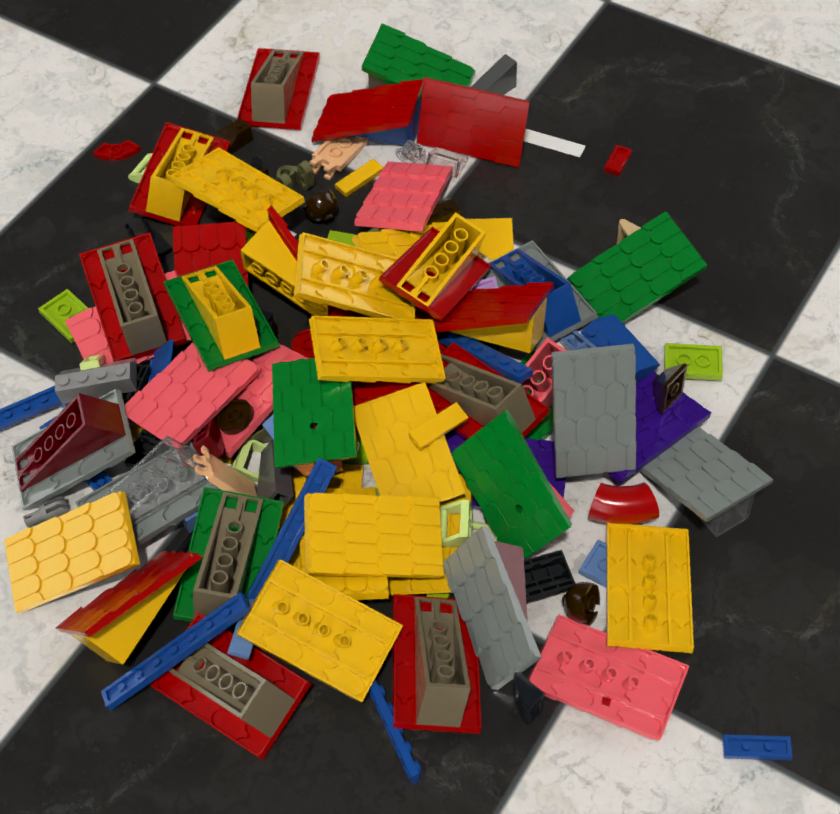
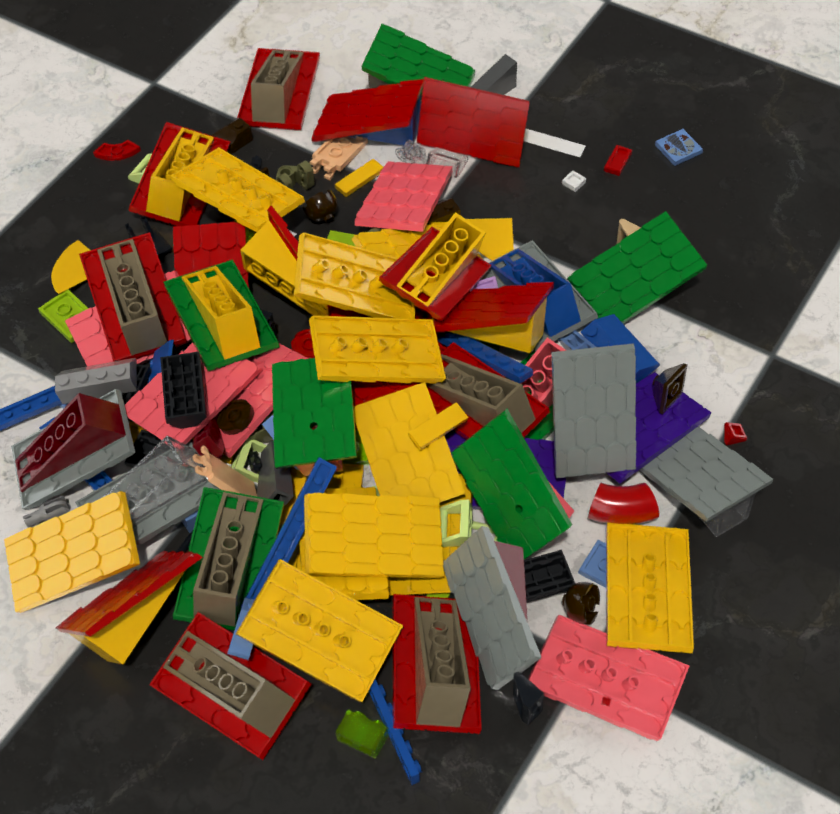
yellowish green tile [79,354,105,370] -> none
blue plate [101,592,251,710] -> none
lime plate [664,343,723,381] -> none
blue tile [722,735,793,761] -> none
none -> yellow sticker [51,240,90,294]
none -> black piece [160,352,206,429]
none -> black piece [247,450,262,472]
none -> clear neon green brick [335,710,388,759]
none -> white tile [562,171,586,192]
none -> medium blue tile [655,129,703,166]
none -> red slope [724,422,748,445]

